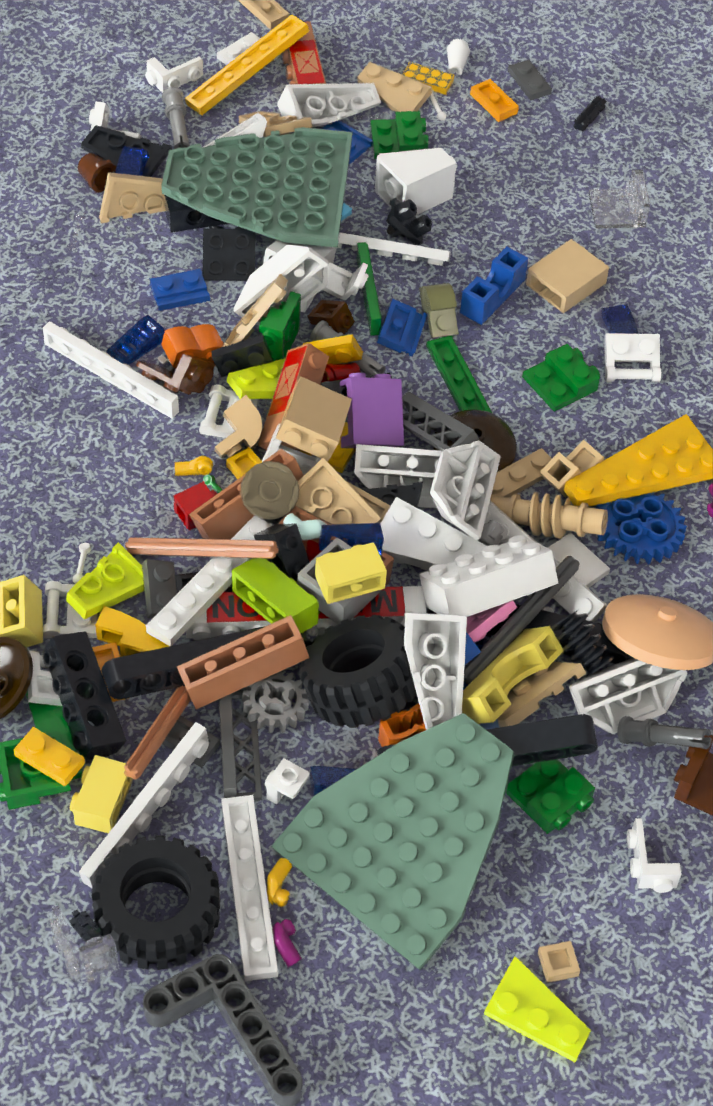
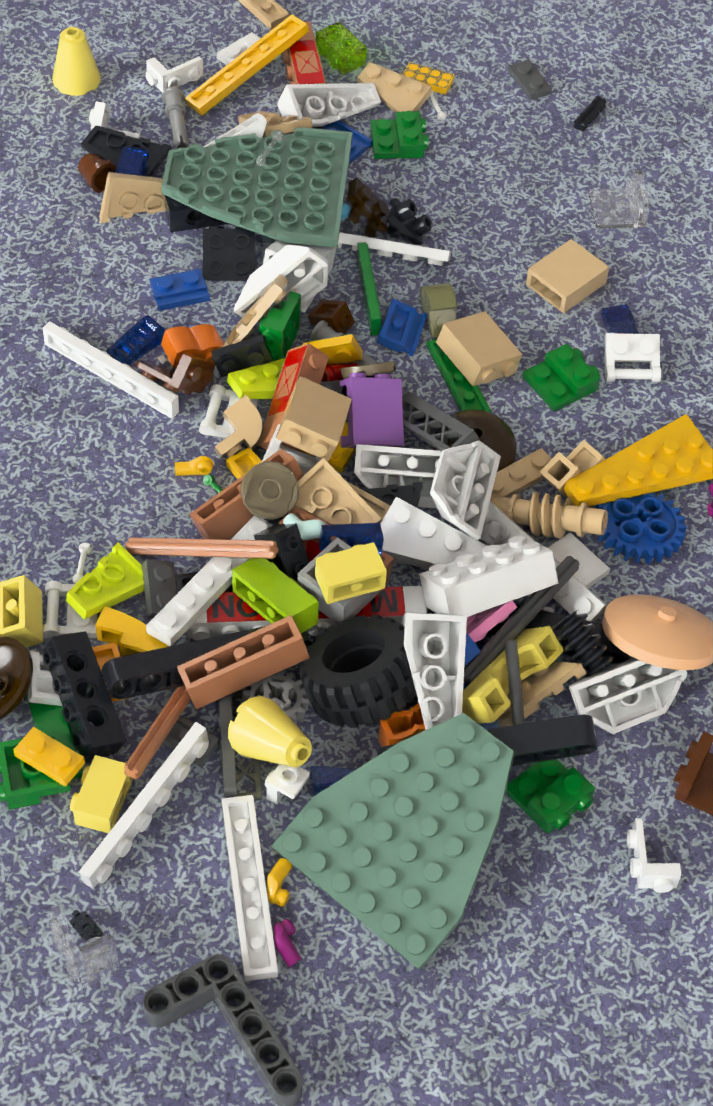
black tyre [92,835,220,970] -> none
red brick [173,481,217,531] -> none
white bracket [322,262,368,301] -> none
white slope [375,148,457,216] -> none
white cone [447,39,470,75] -> none
blue arch [460,246,528,325] -> none
light orange plate [470,79,519,122] -> none
neon yellow wing [484,956,591,1062] -> none
tan plate [538,941,580,983] -> none
dark grey pin [617,716,712,749] -> none
none -> light yellow cone [52,27,101,96]
none -> light yellow cone [228,696,312,767]
none -> clear hinge [256,130,283,166]
none -> clear neon green brick [316,22,367,75]
none -> dark tan tile [341,361,396,379]
none -> dark brown plate [347,178,389,238]
none -> tan brick [436,311,523,386]
none -> dark grey bar [505,640,525,725]

